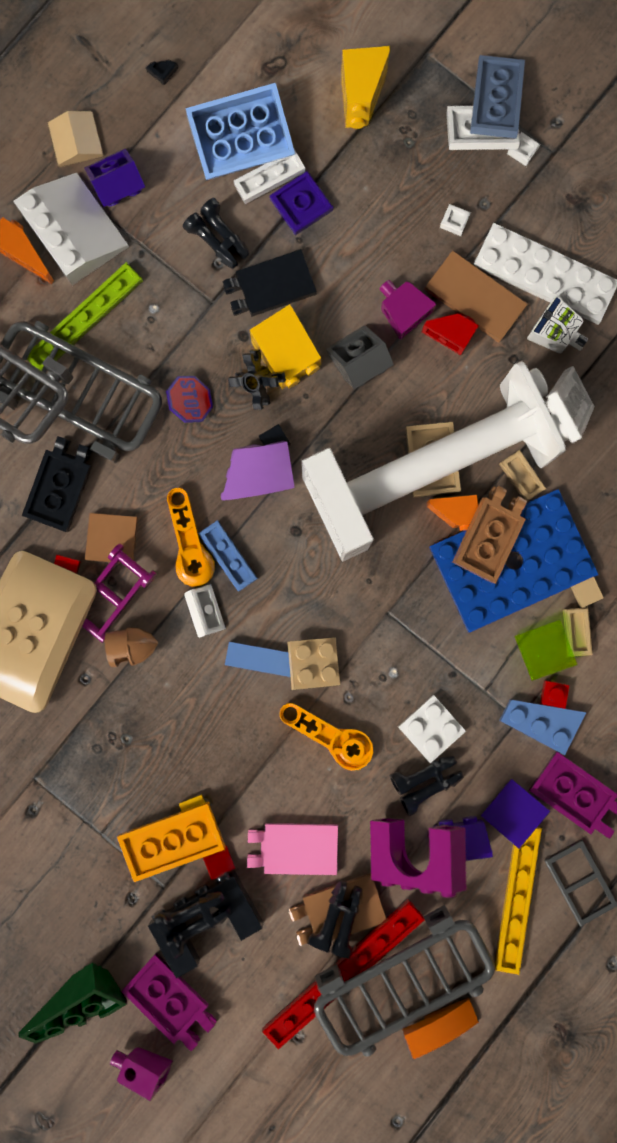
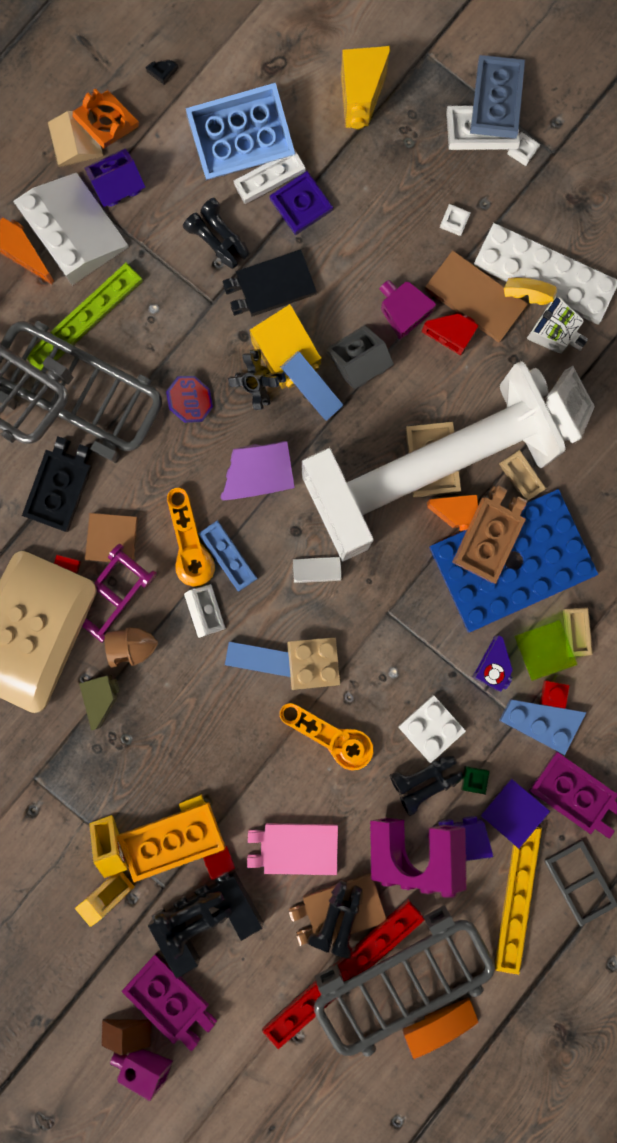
dark green wedge [18,963,127,1044] -> none
black tile [259,424,291,447] -> none
tan tile [571,577,604,608] -> none
none -> orange piece [73,88,139,149]
none -> yellow slope [75,872,135,927]
none -> olive slope [79,675,119,731]
none -> yellow slope [89,815,127,878]
none -> reddish brown slope [102,1019,152,1056]
none -> medium blue tile [280,351,343,421]
none -> white slope [293,557,342,583]
none -> dark green tile [461,766,490,795]
none -> dark purple slope [472,635,513,692]
none -> yellow slope [504,278,557,305]

